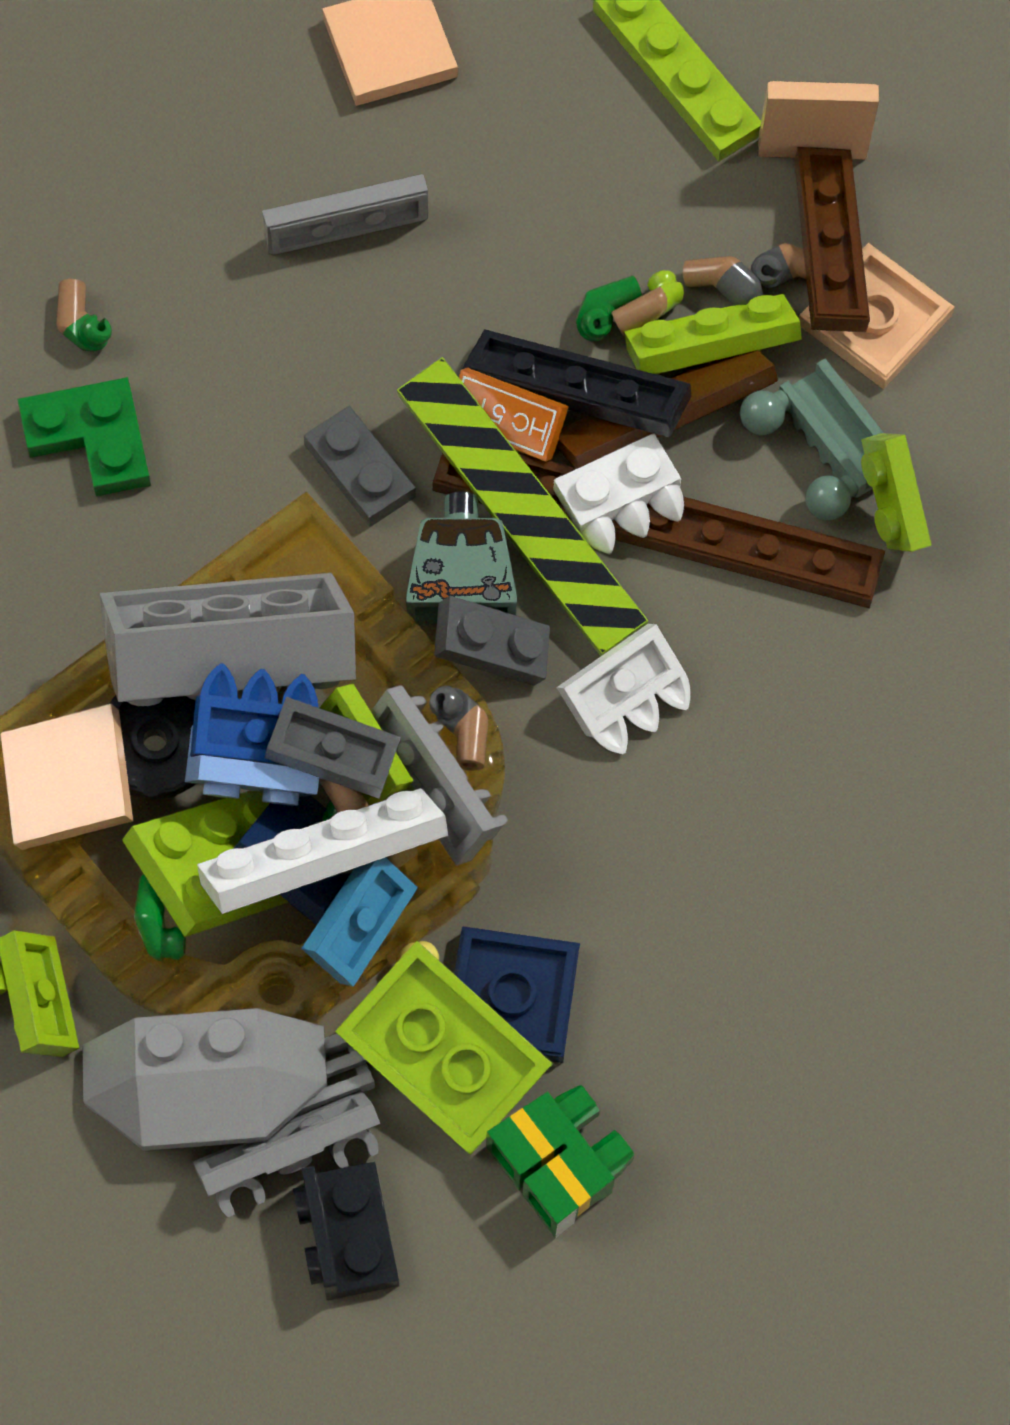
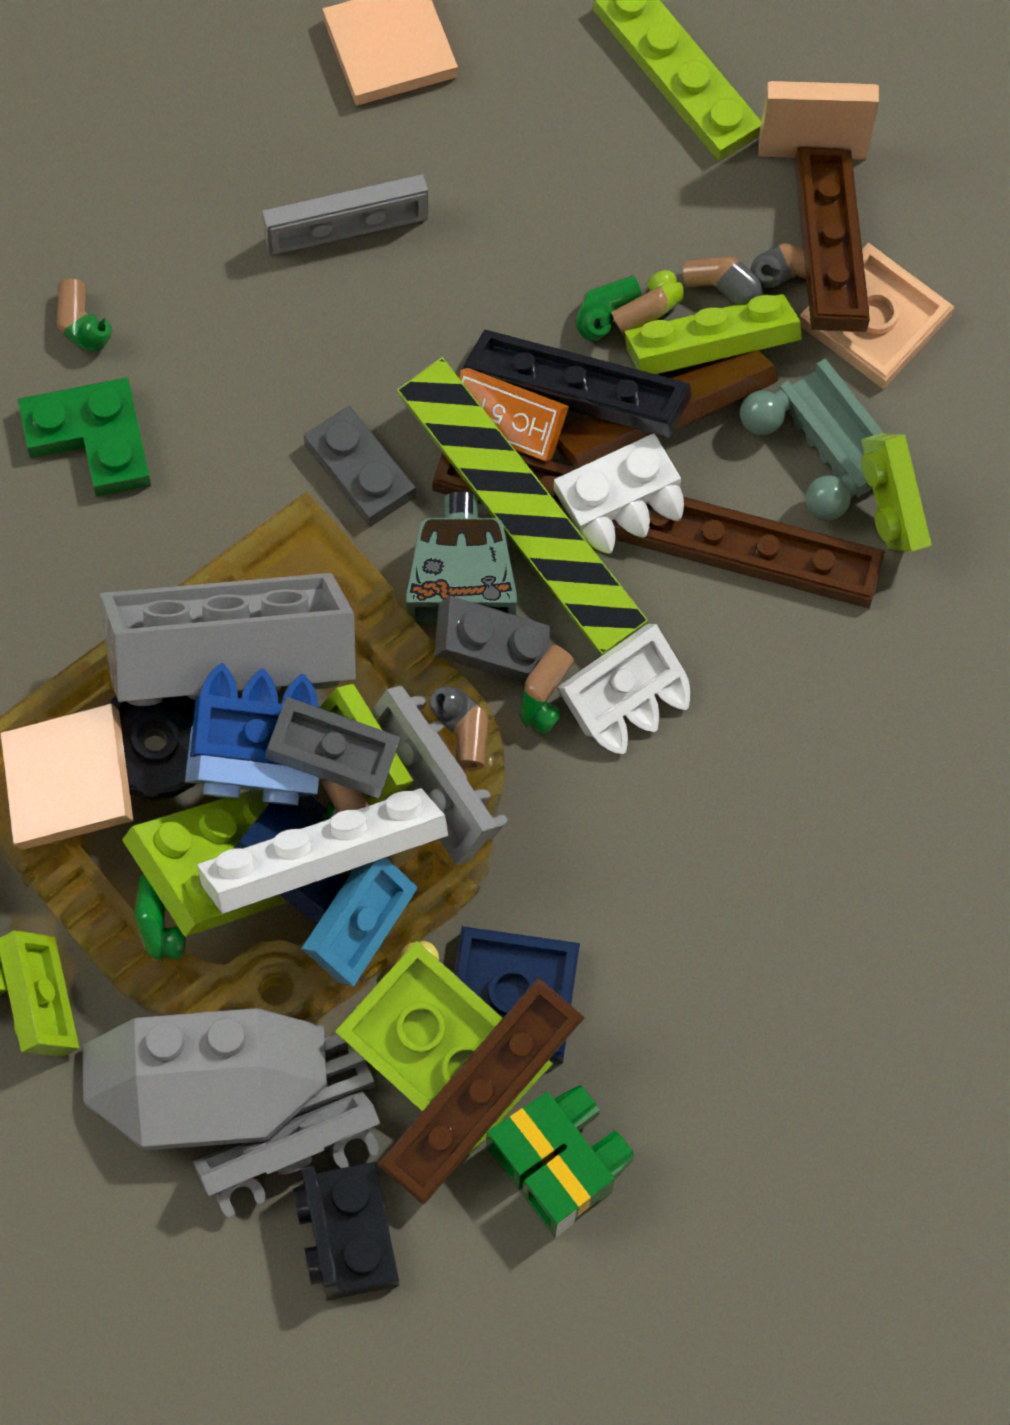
none -> reddish brown tile [377,977,585,1205]
none -> arm [519,645,575,735]

